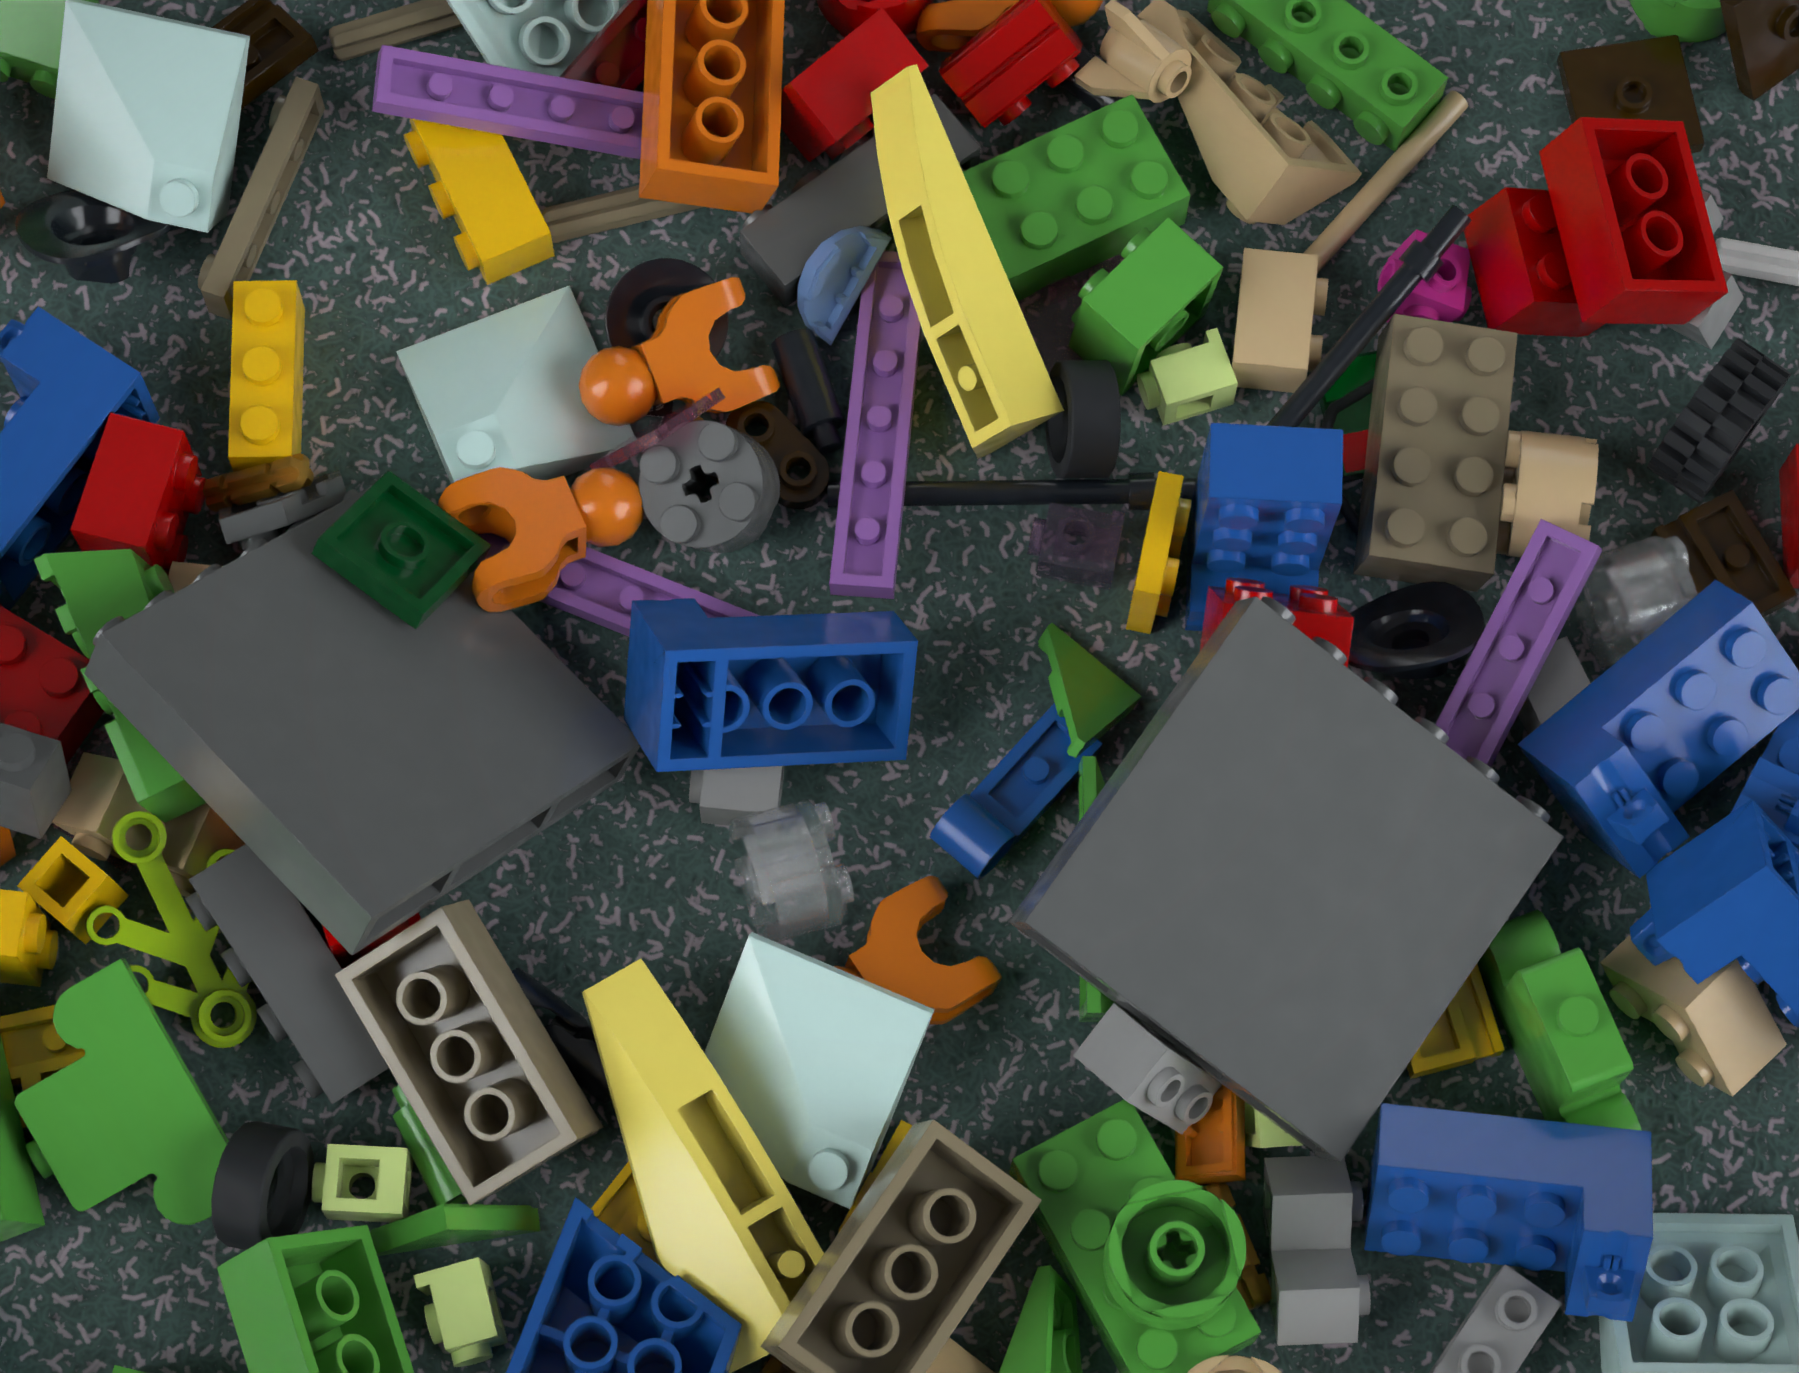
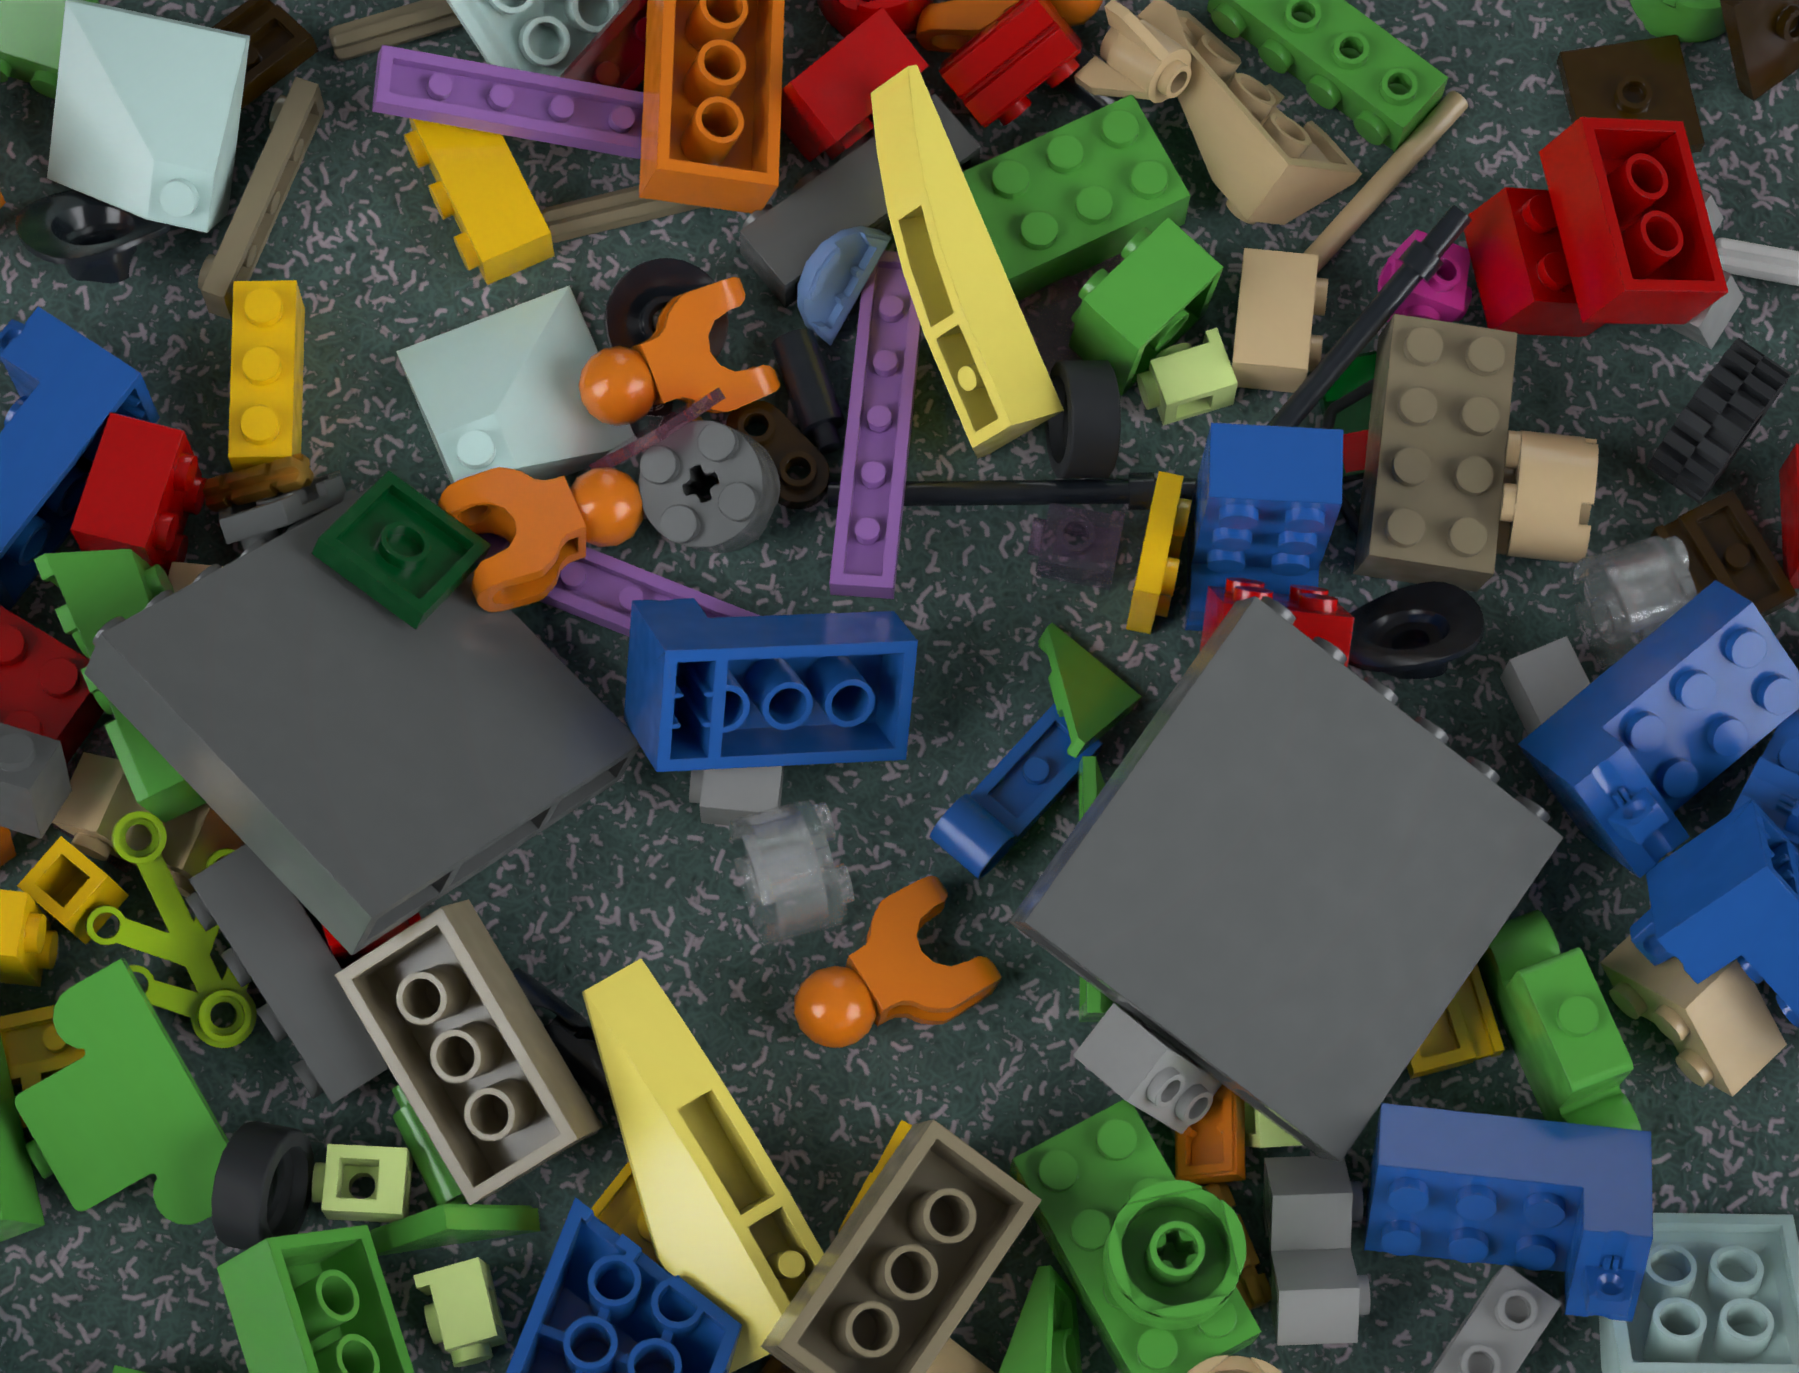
light aqua slope [705,932,935,1209] -> none
medium lavender plate [1435,519,1602,767] -> none

